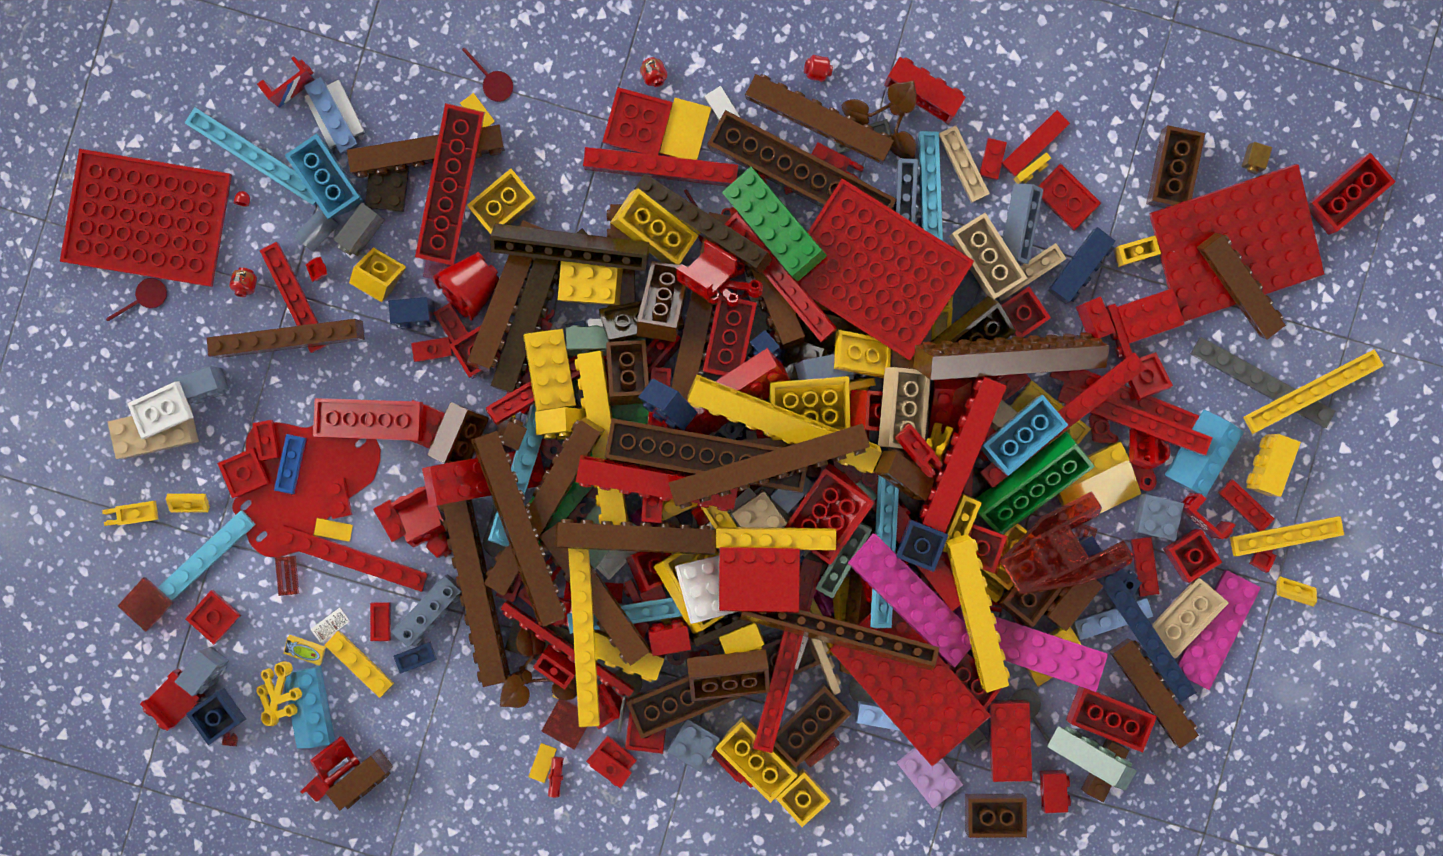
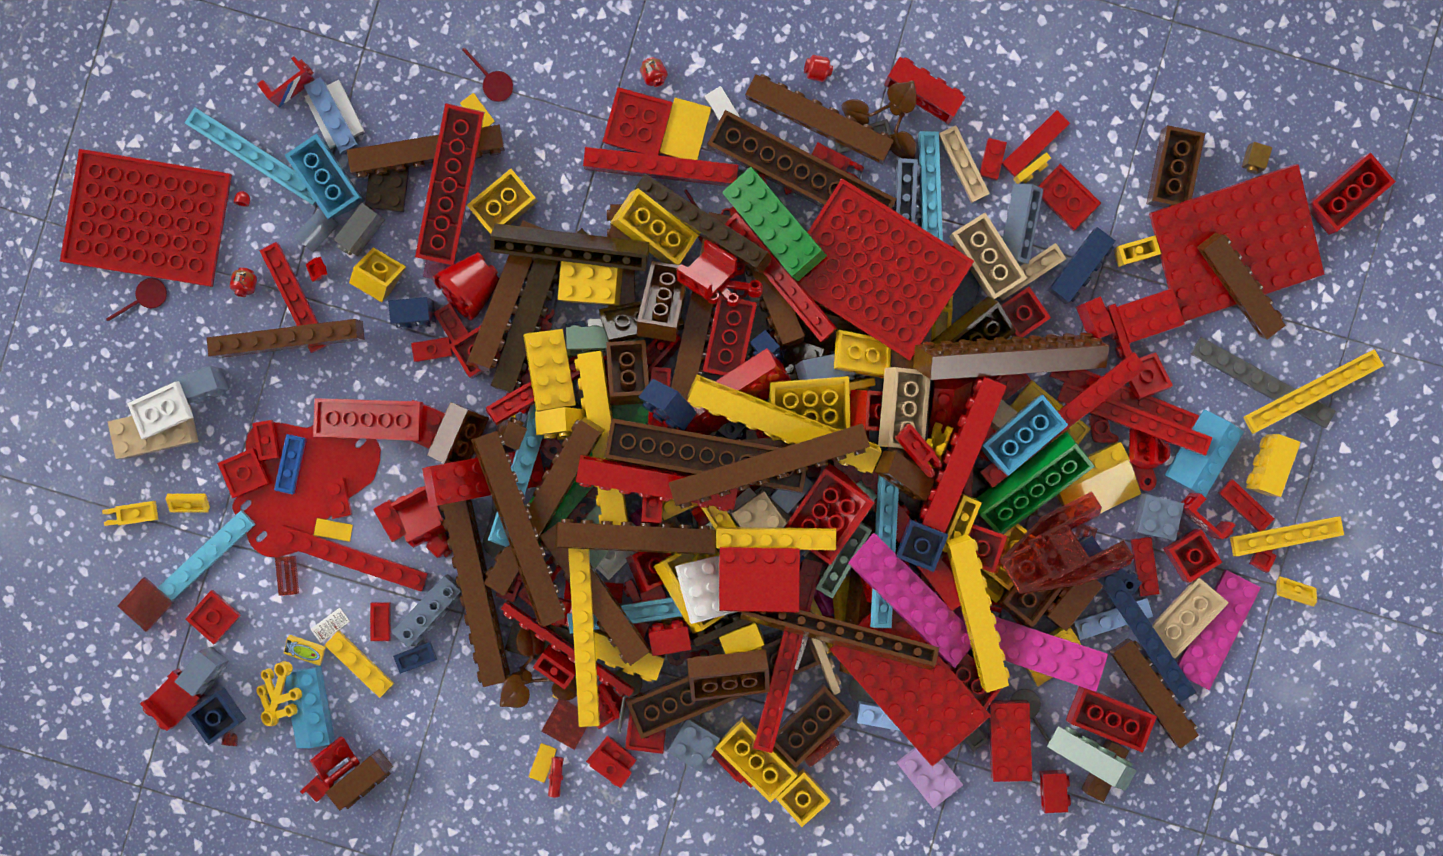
reddish brown brick [965,794,1027,838] -> none

